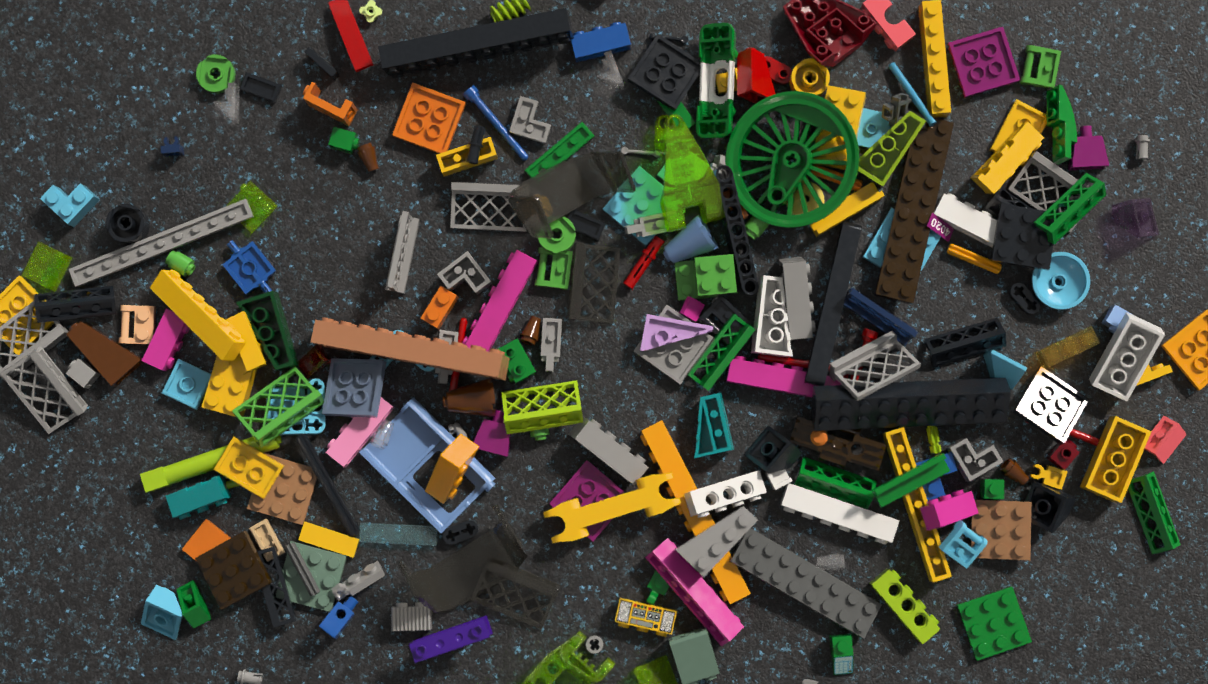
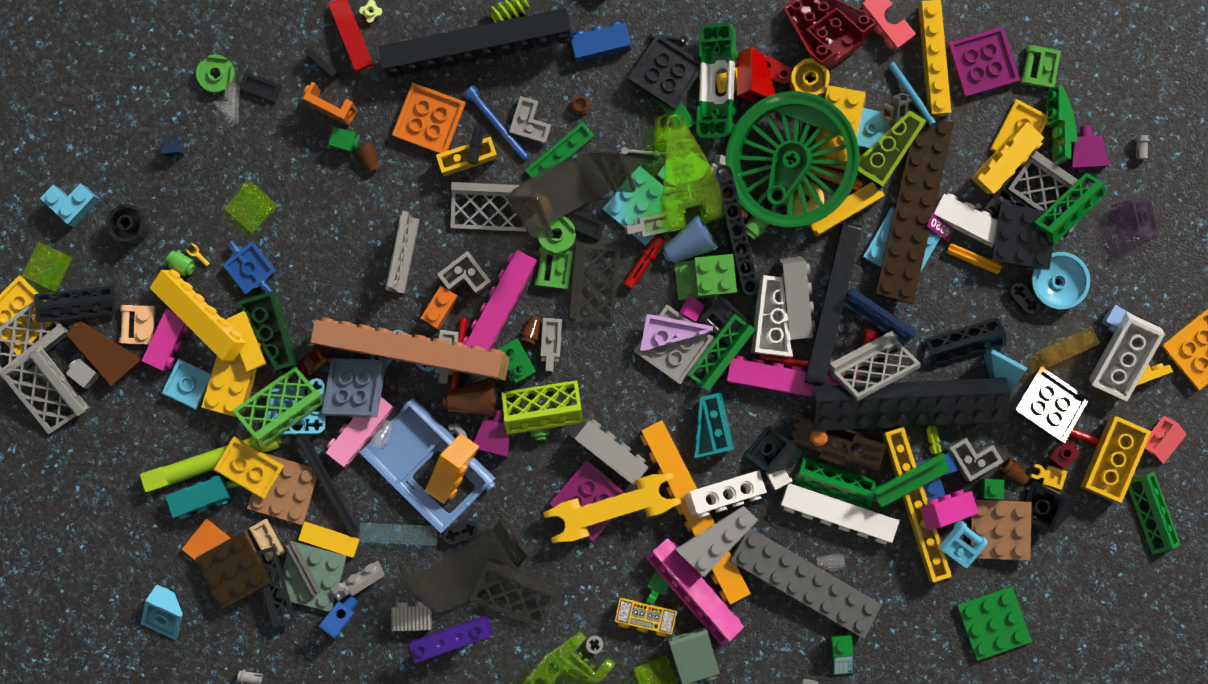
light grey plate [69,199,254,287] -> none
green slope [176,580,211,628] -> none
clear slope [596,51,624,91] -> none
lime brick [869,568,940,644] -> none
none -> yellow hand [185,243,210,267]
none -> reddish brown plate [571,95,590,115]

